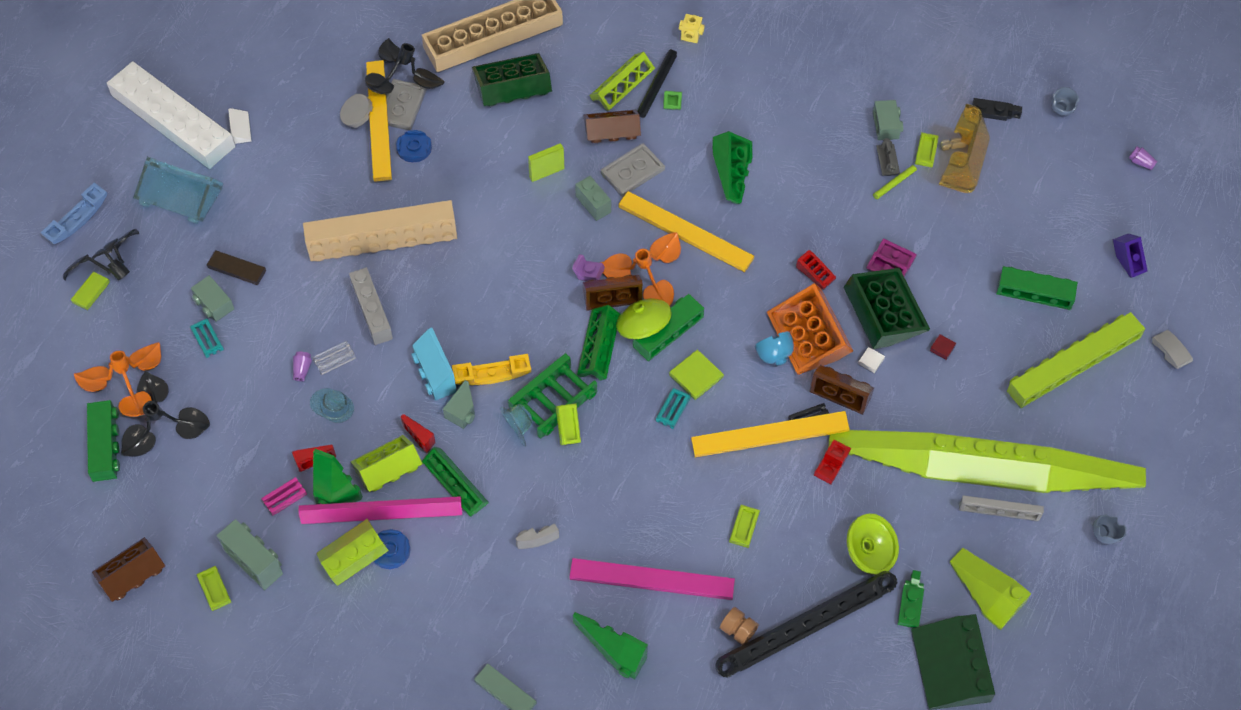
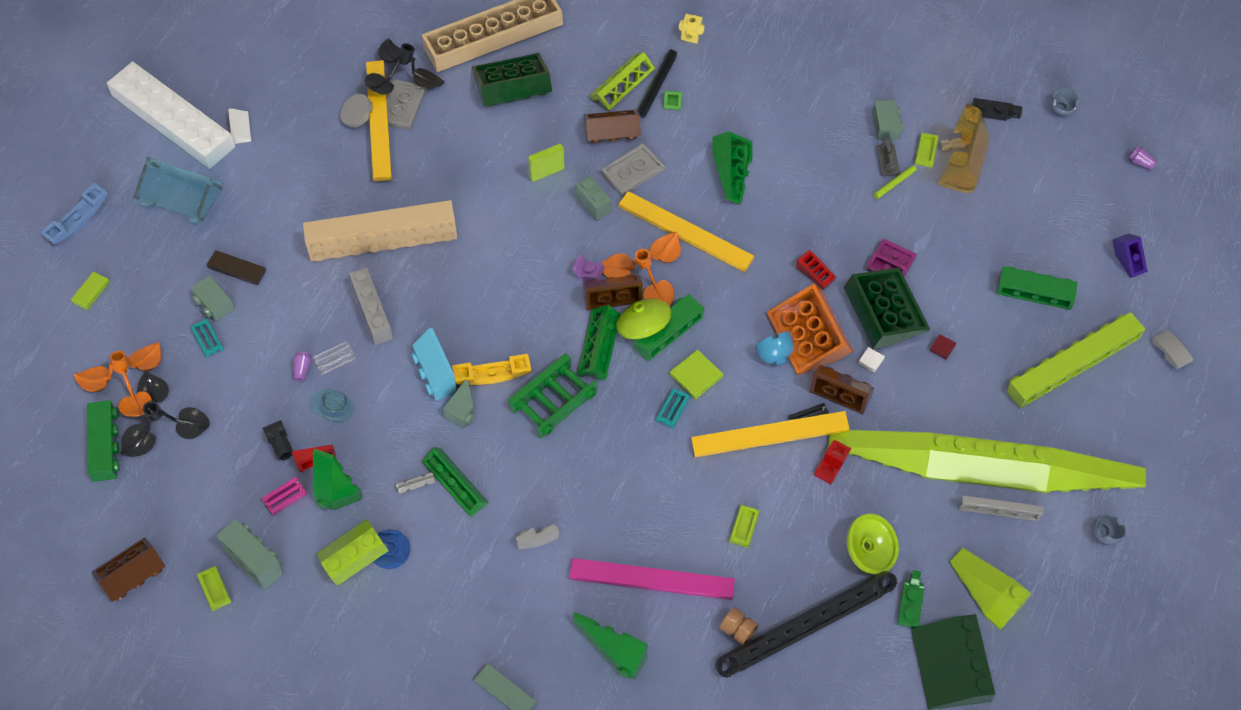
black plant [63,229,139,281] -> none
dark pink tile [298,497,462,524] -> none
lime slope [351,435,422,492] -> none
blue tile [396,130,432,163] -> none
red slope [401,414,436,453] -> none
clear light blue piece [500,404,532,447] -> none
lime tile [556,403,581,445] -> none
none -> black piece [262,420,293,461]
none -> light grey axle [396,472,435,494]

